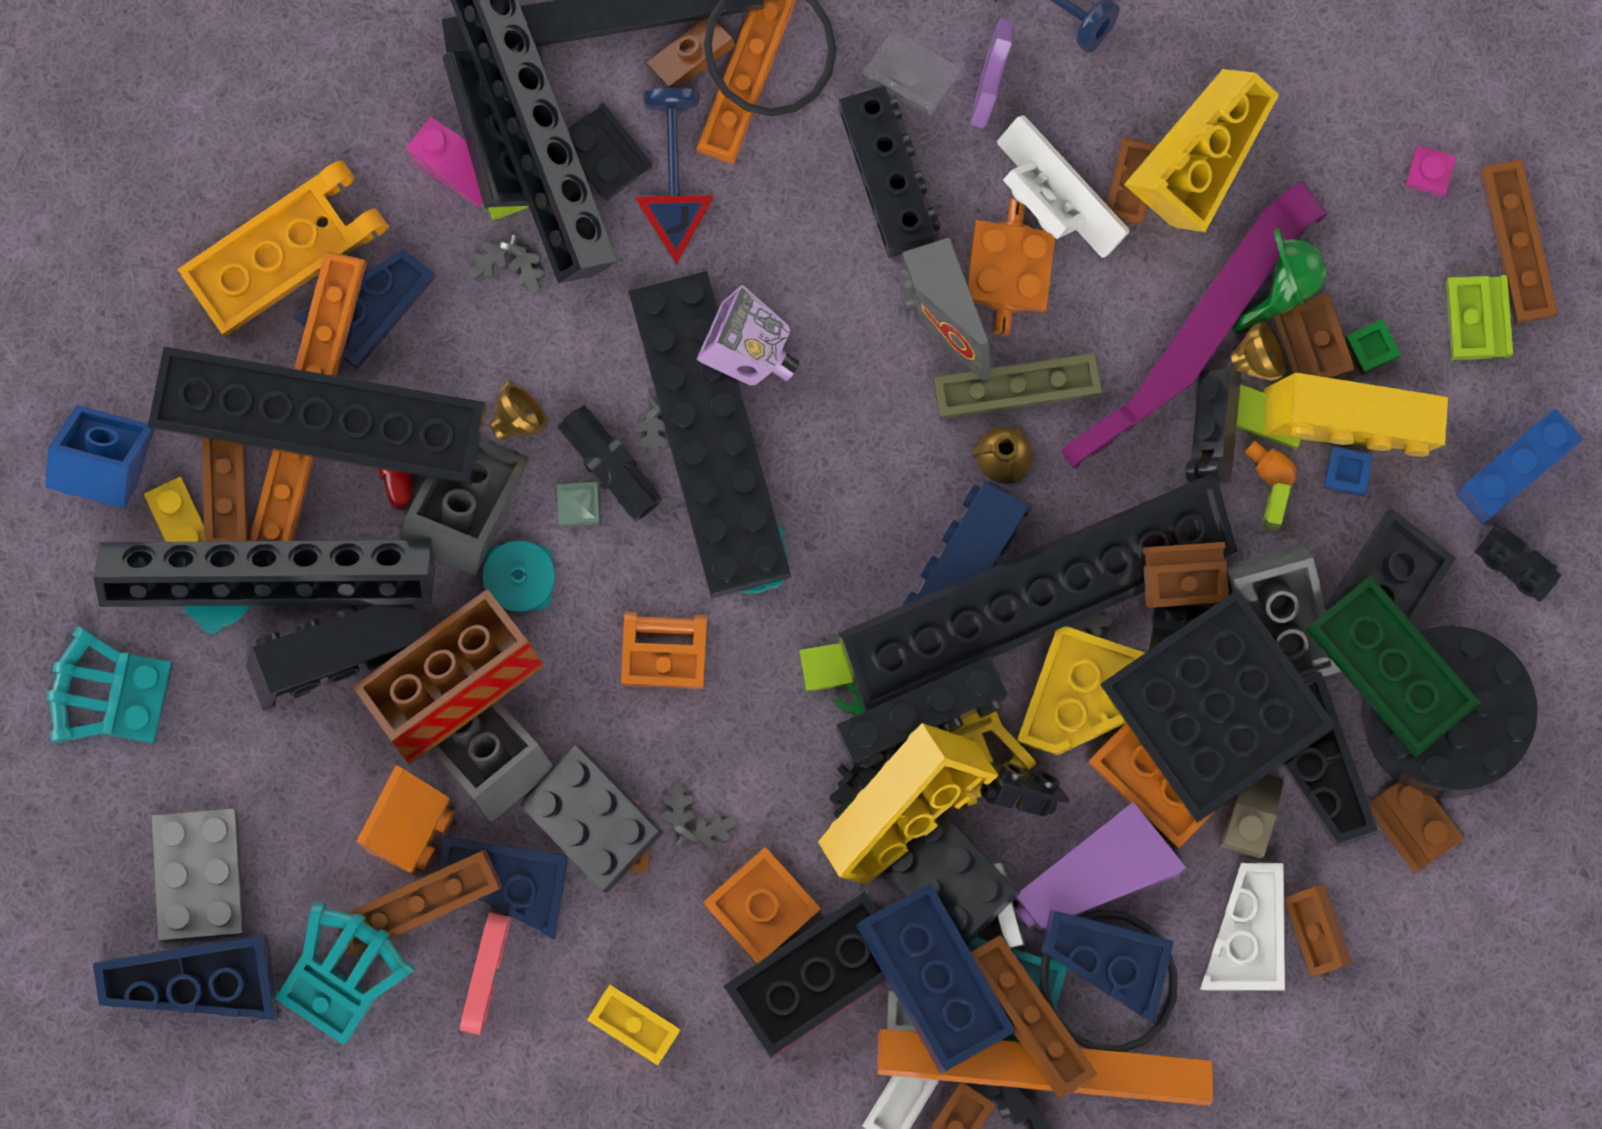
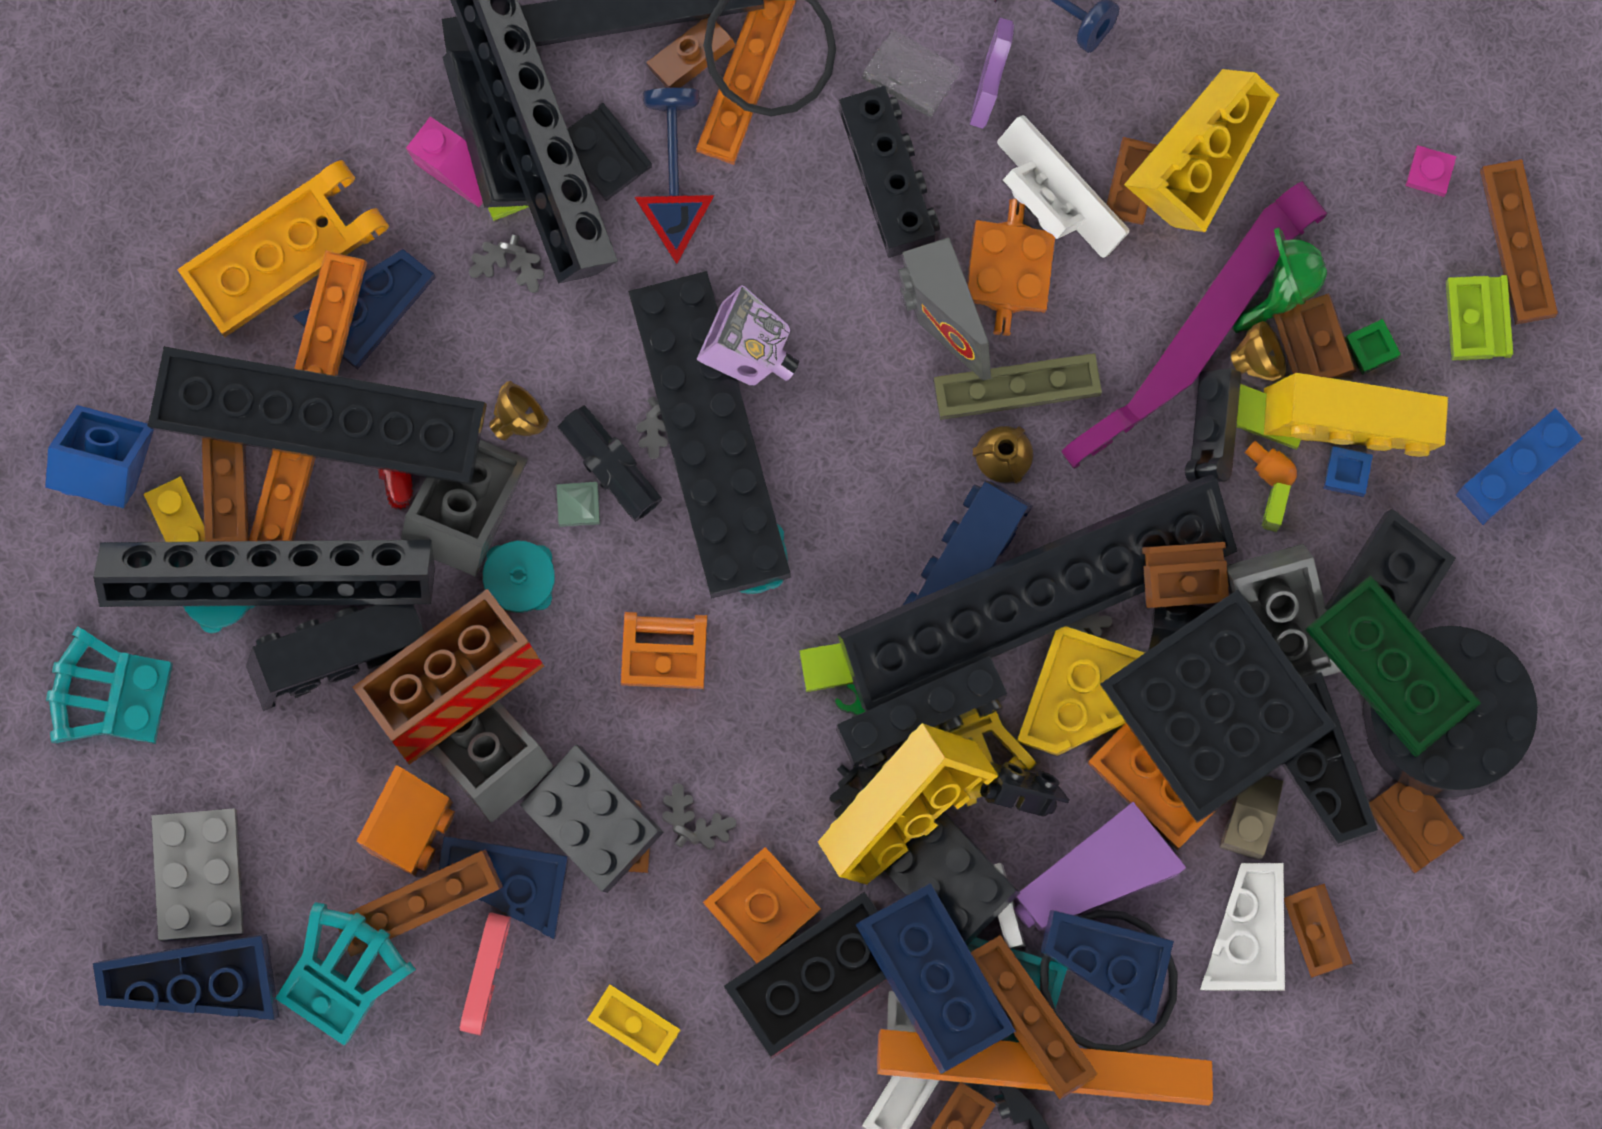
black hinge [1474,525,1562,602] -> none

